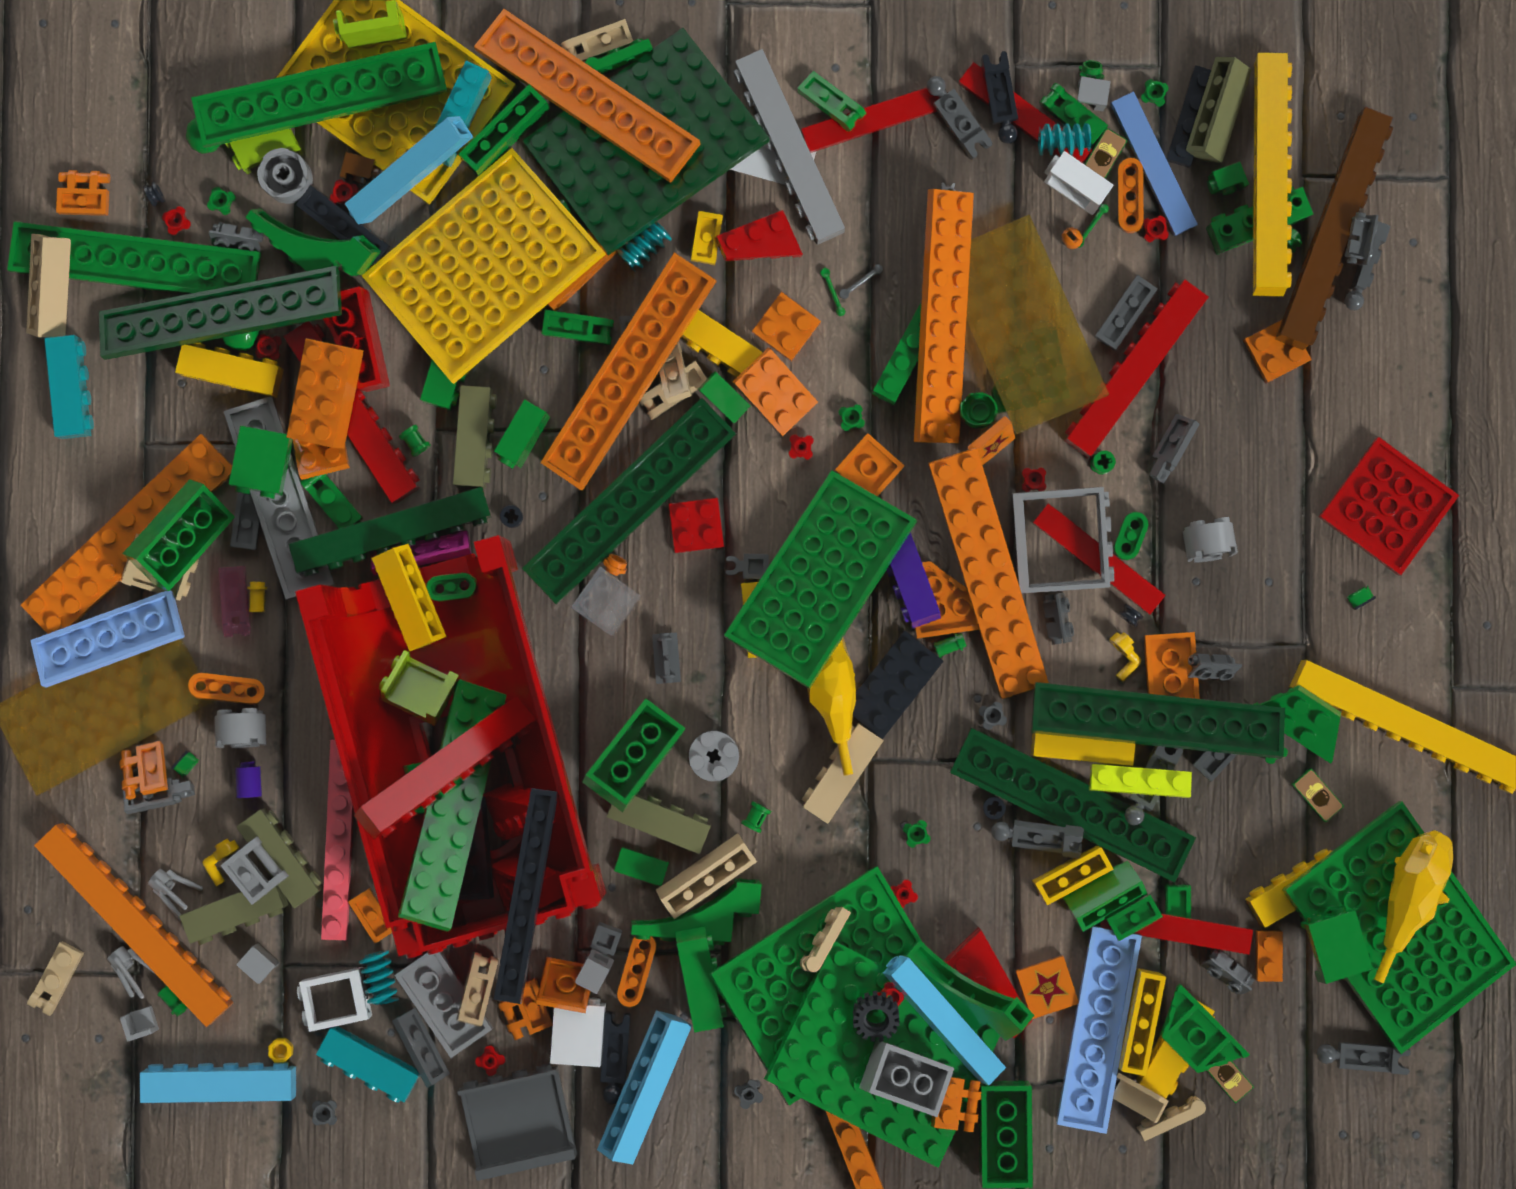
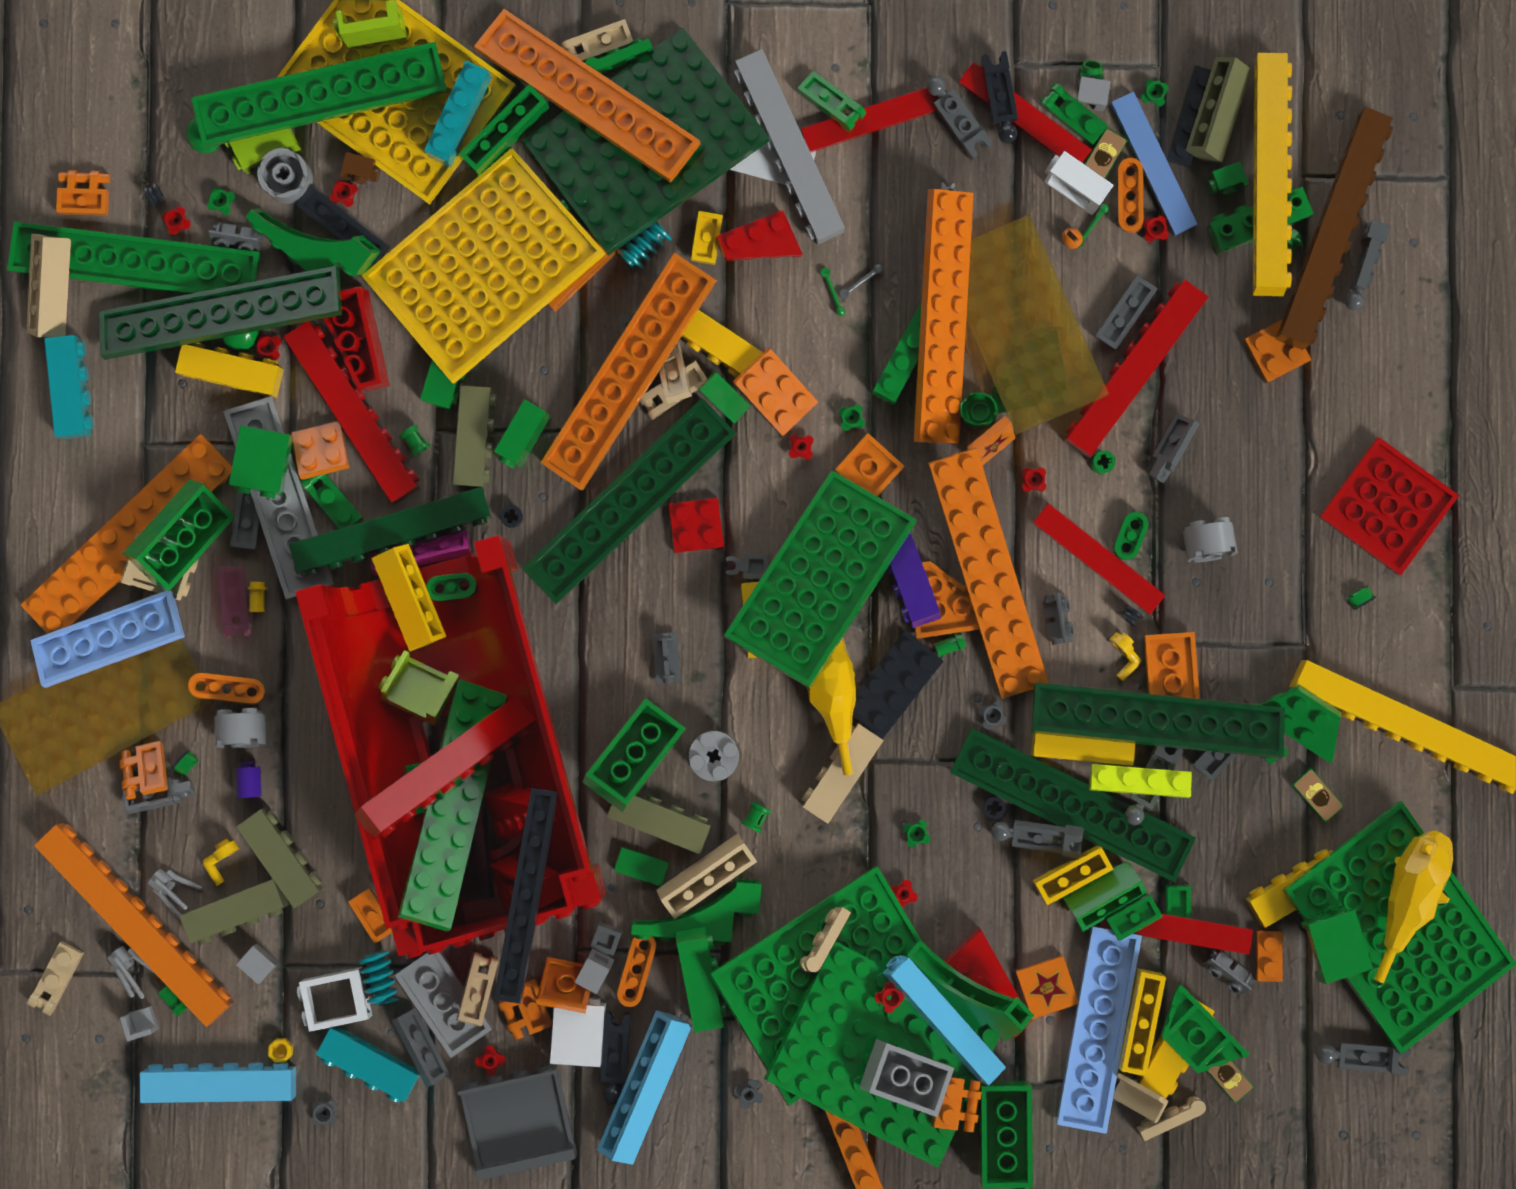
light grey plate [220,836,289,905] -> none
orange brick [287,338,364,449] -> none
coral plate [321,739,354,940] -> none
medium azure brick [345,116,473,225] -> none
green plate [542,310,614,345] -> none
clear slope [571,567,642,637] -> none
orange plate [603,554,627,576] -> none
orange plate [752,292,821,362] -> none
black tyre [853,991,899,1042] -> none
light grey window [1013,487,1114,593] -> none
teal piece [1038,123,1091,156] -> none
dark grey hinge [1187,653,1242,680] -> none
dark grey hinge [1345,212,1379,265] -> none

